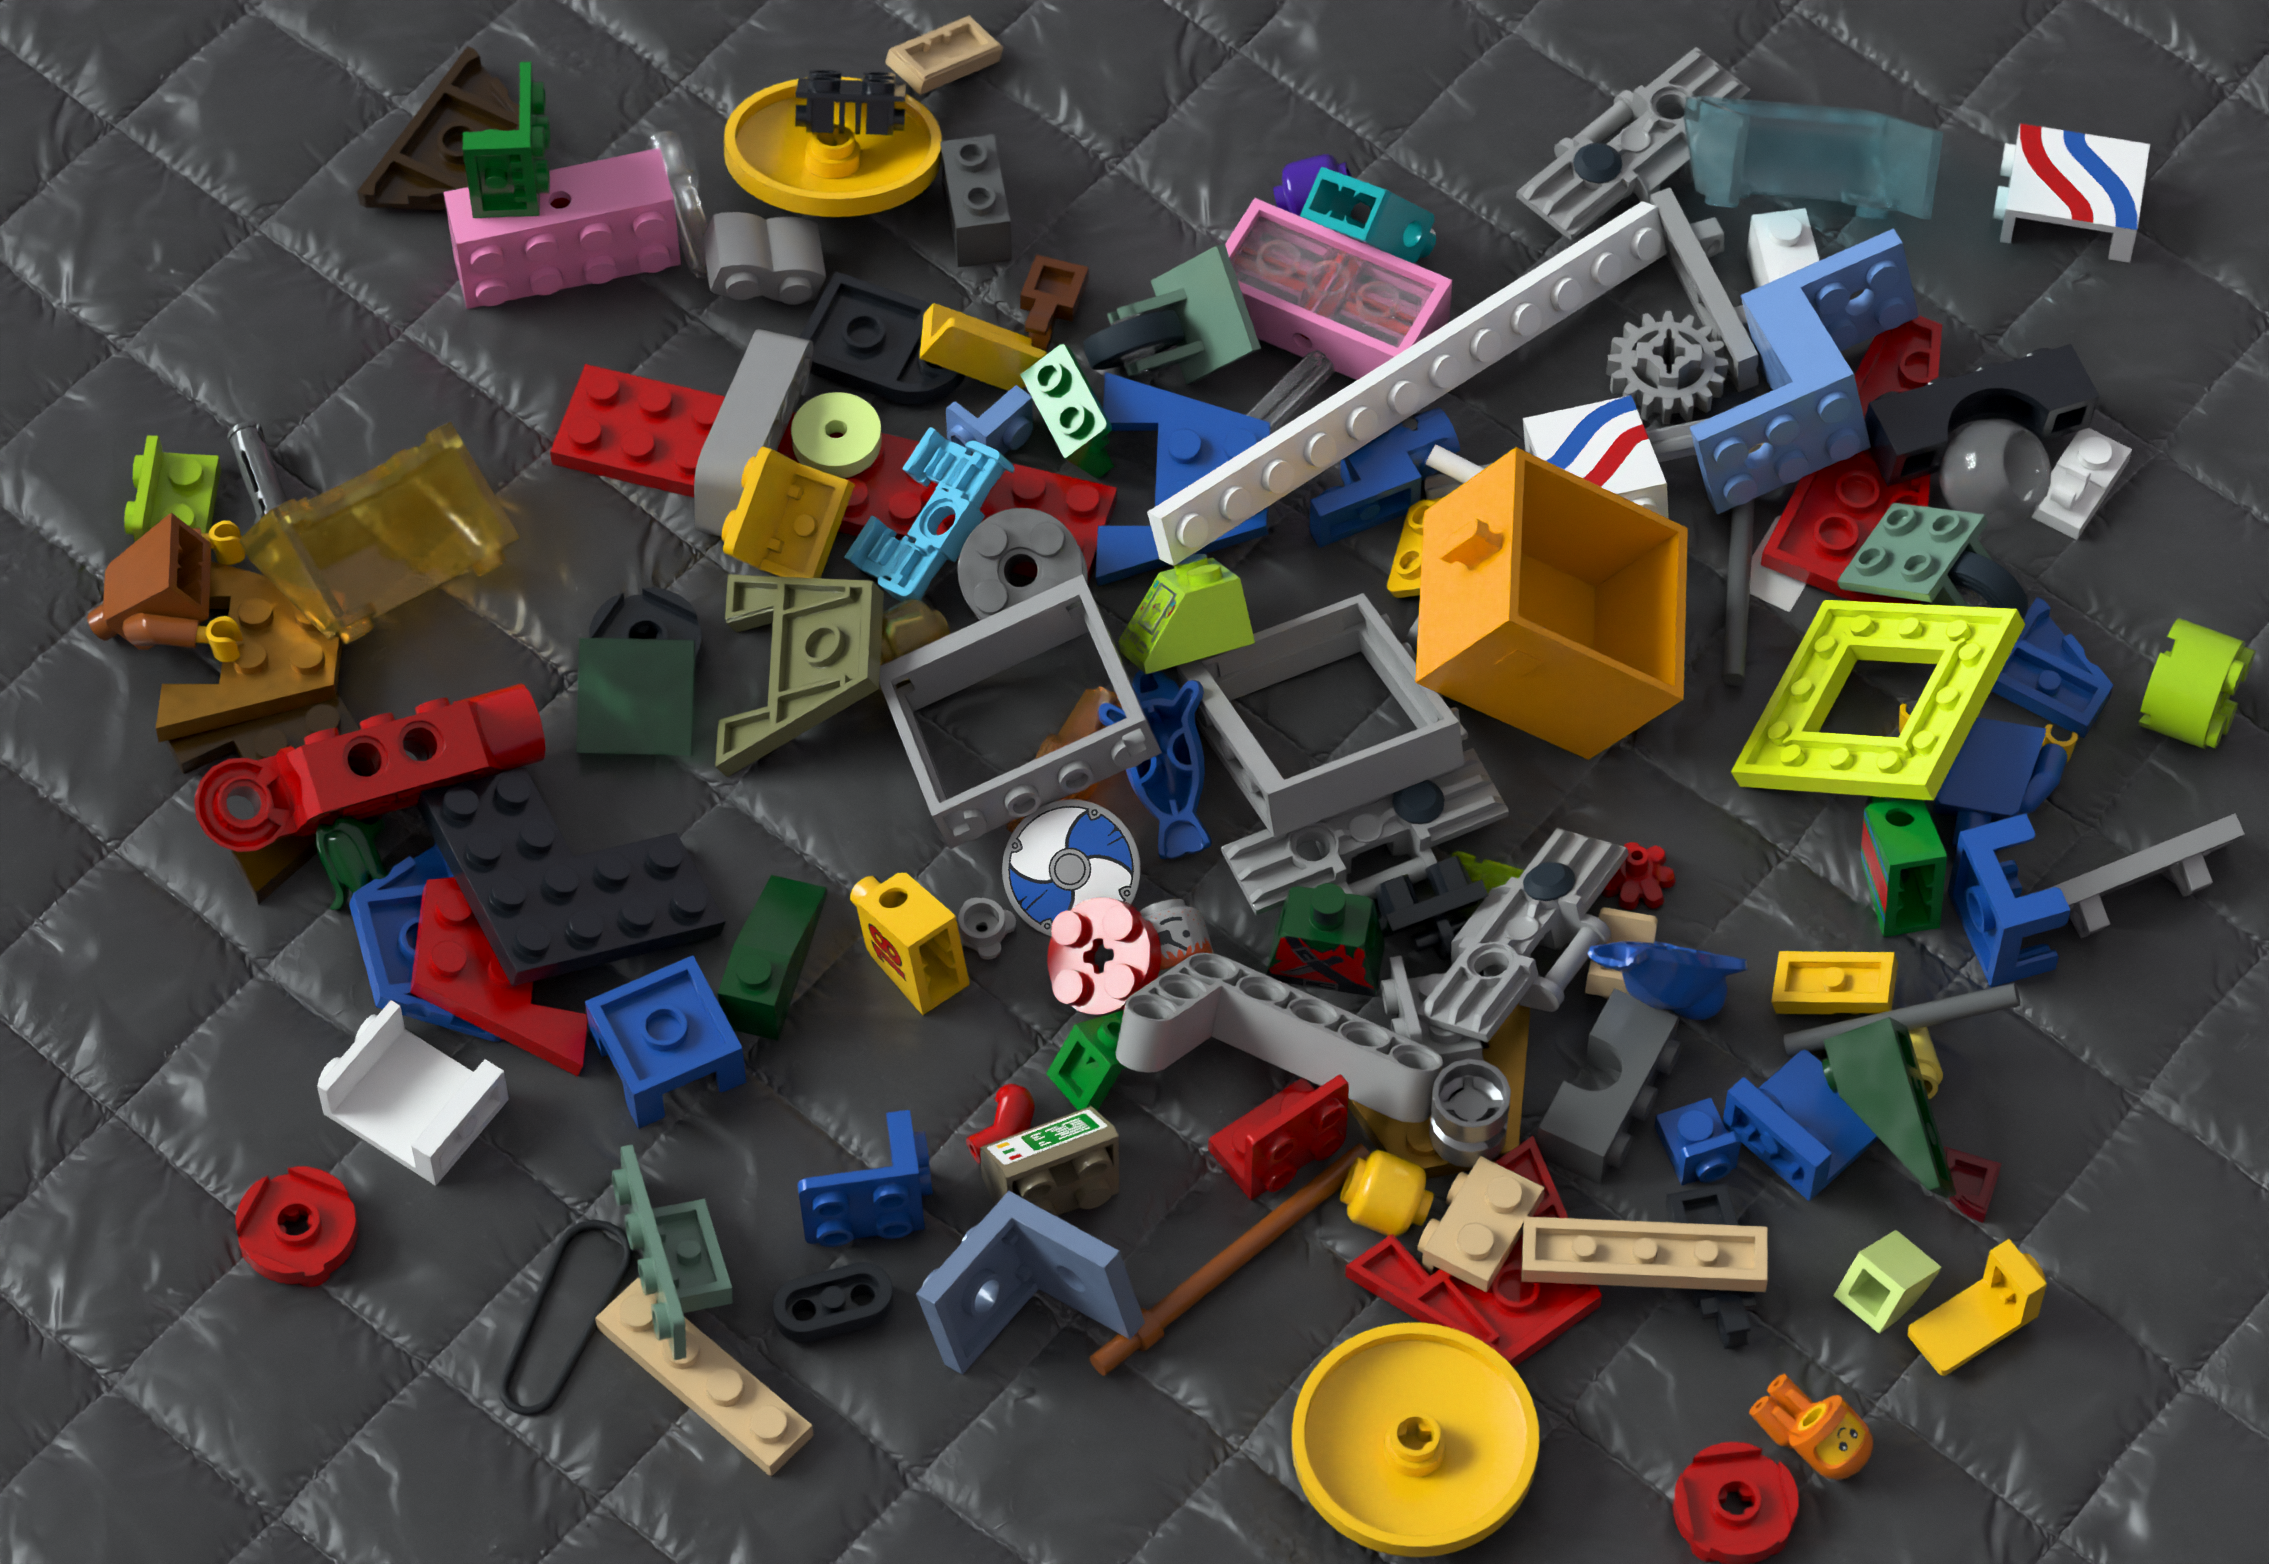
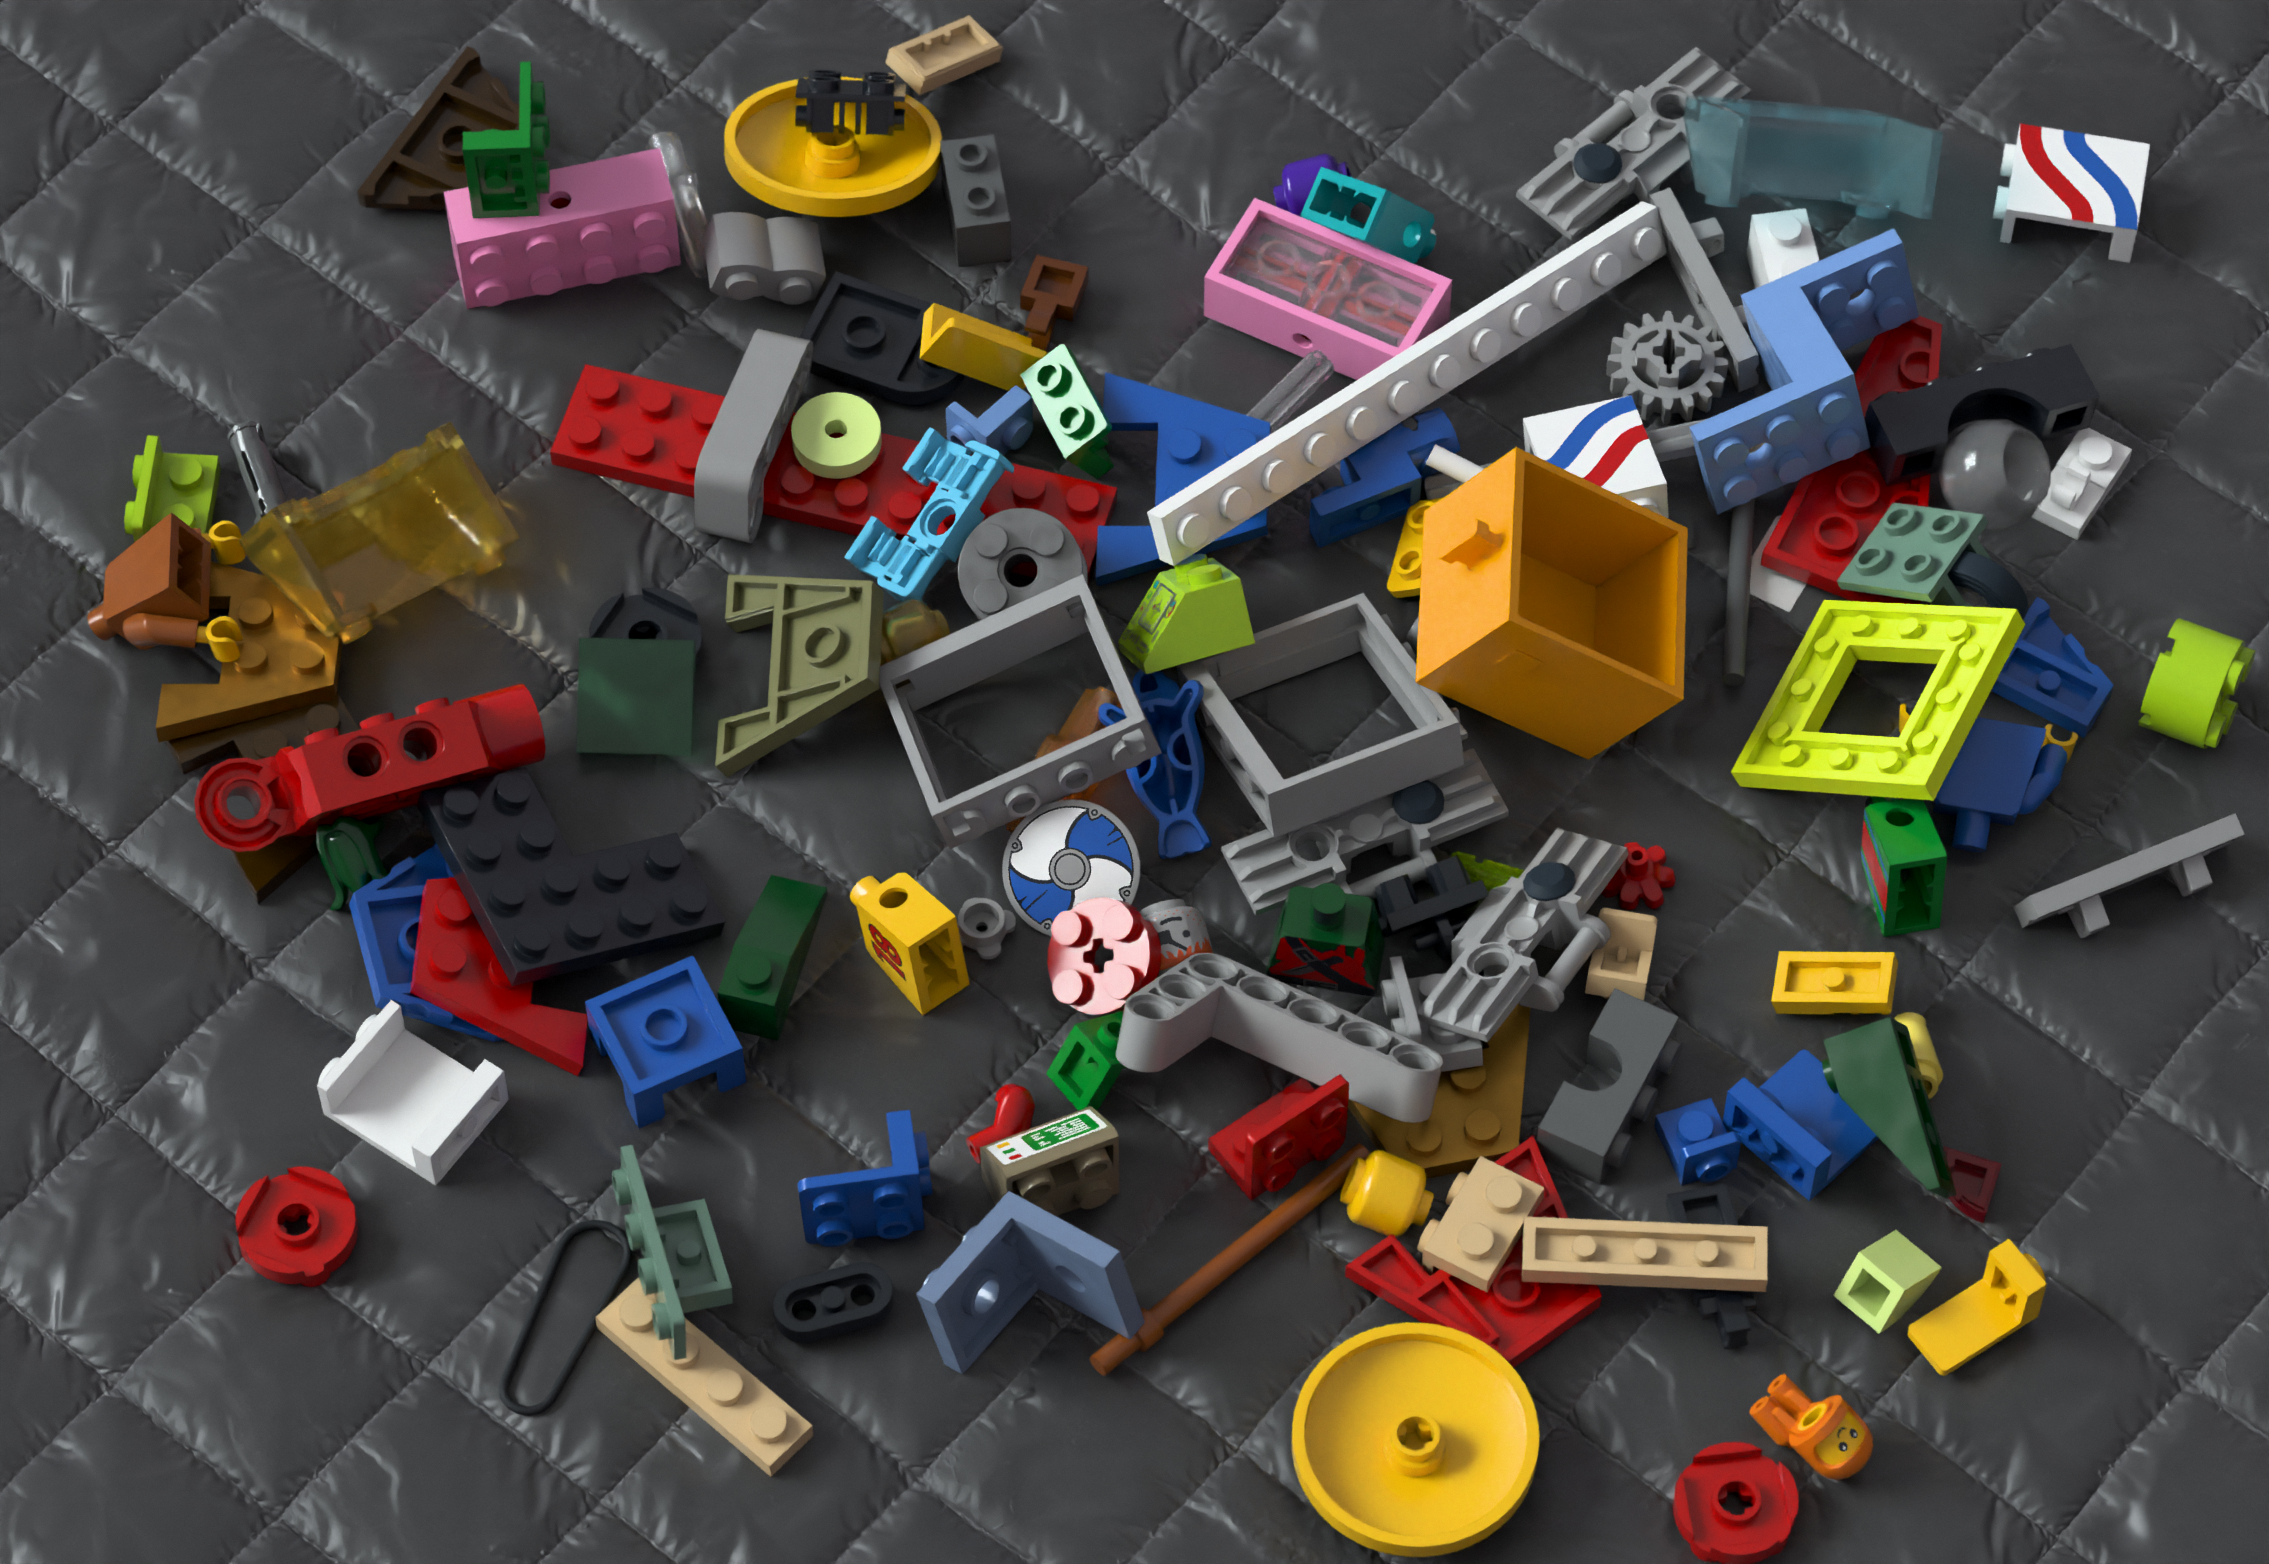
yellow bracket [722,446,855,578] -> none
sand green plate [1083,244,1261,385] -> none
flat silver wheel [1429,1059,1511,1168] -> none
blue animal [1588,941,1748,1020] -> none
dark grey bar [1784,983,2020,1058] -> none
blue panel [1947,813,2071,988] -> none

